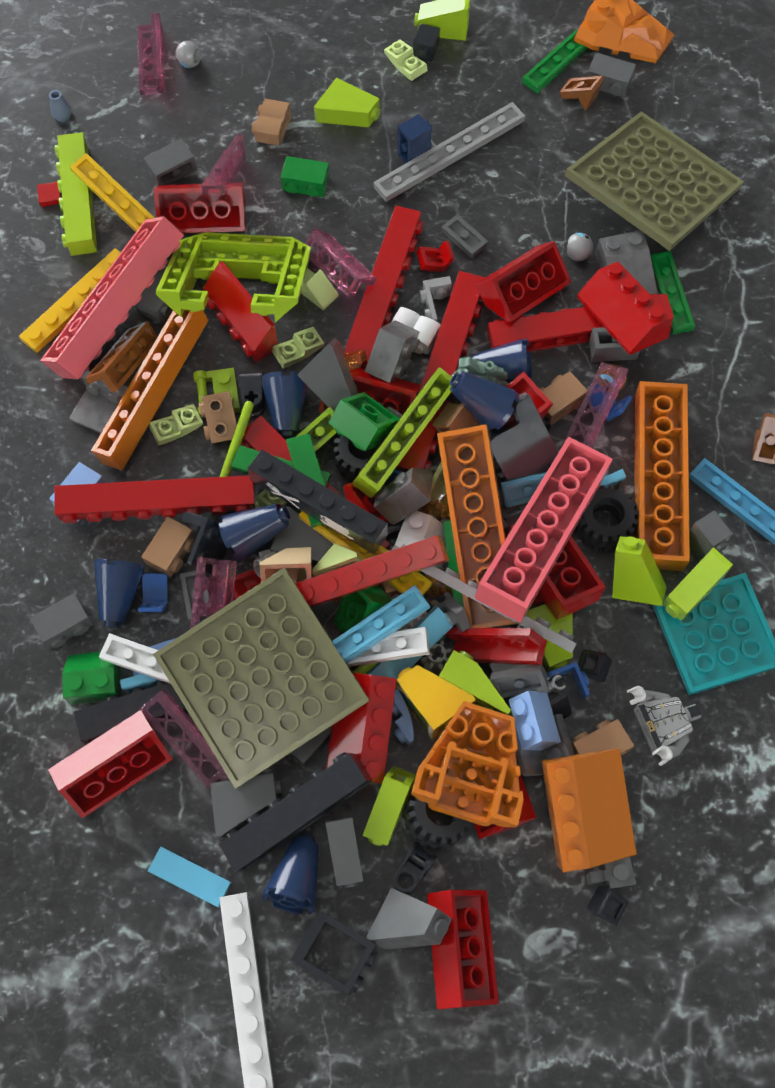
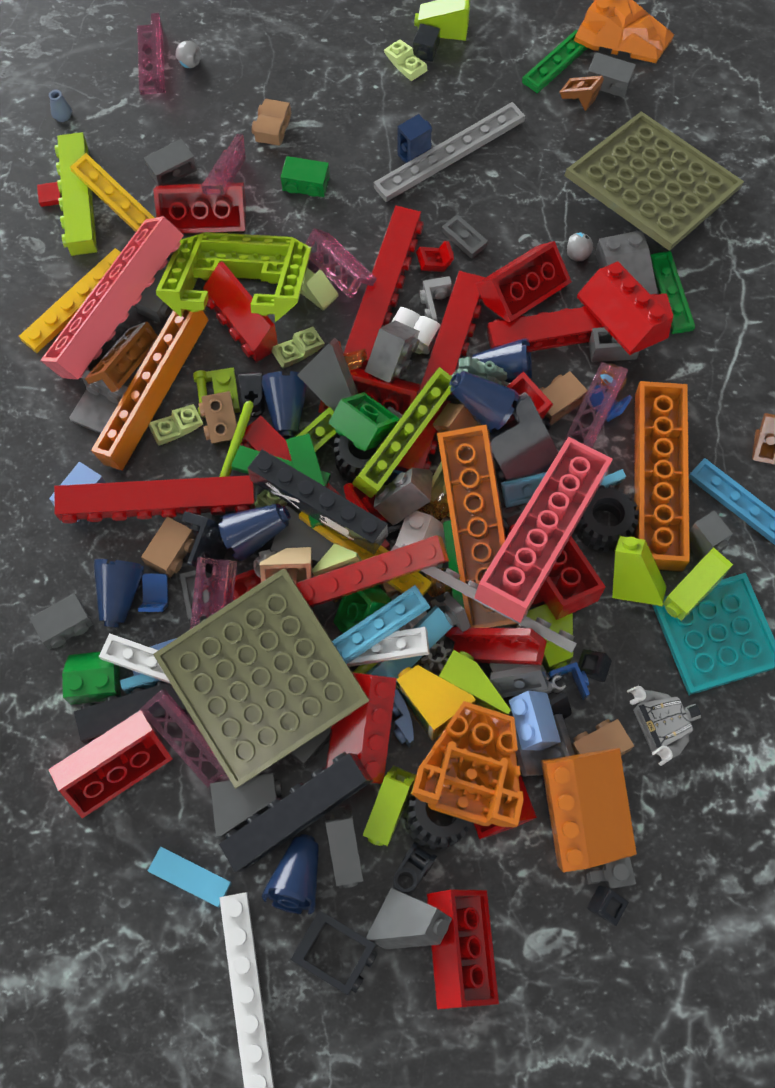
lime slope [314,77,381,127] -> none

